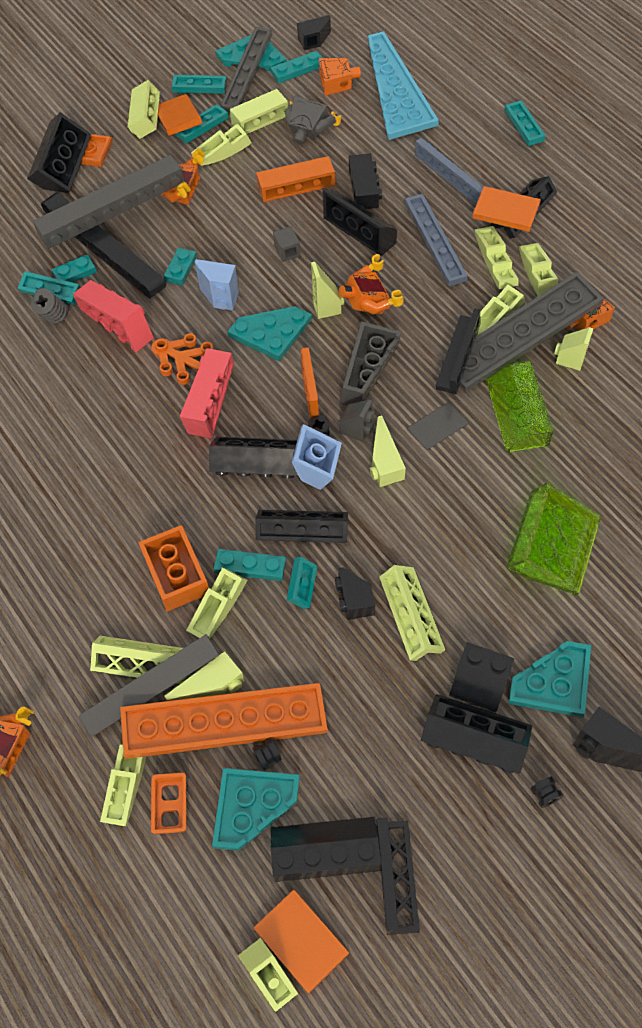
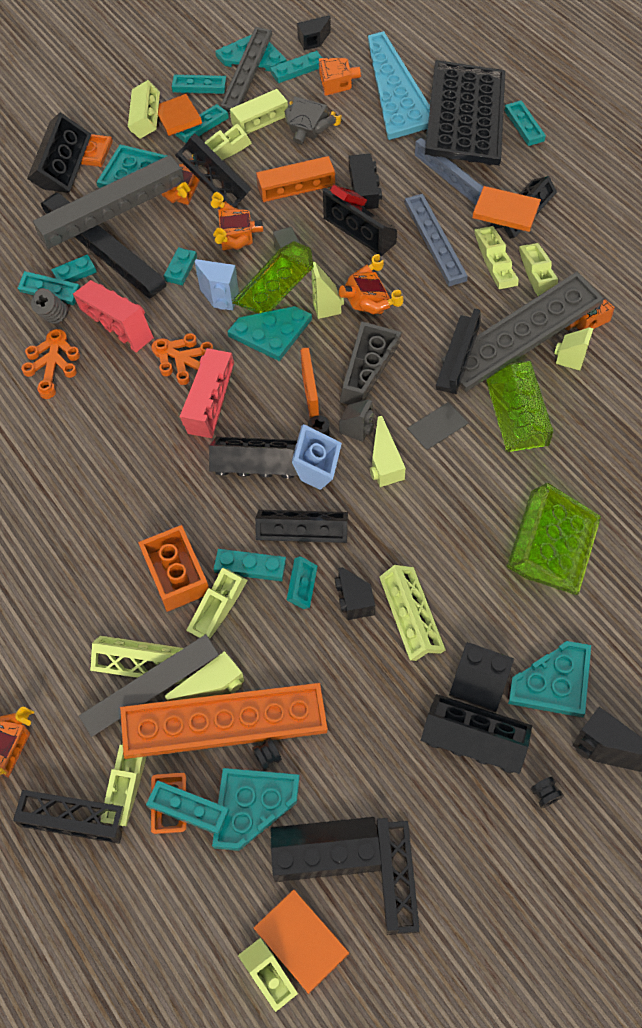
yellowish green slope [477,285,525,335] -> none
none -> black fence [13,790,124,844]
none -> orange plant [21,329,80,399]
none -> teal plate [97,144,167,188]
none -> teal plate [146,780,230,836]
none -> black fence [175,133,251,207]
none -> torso [211,192,263,251]
none -> clear neon green slope [232,241,314,313]
none -> red tile [330,185,367,206]
none -> black plate [425,60,505,166]

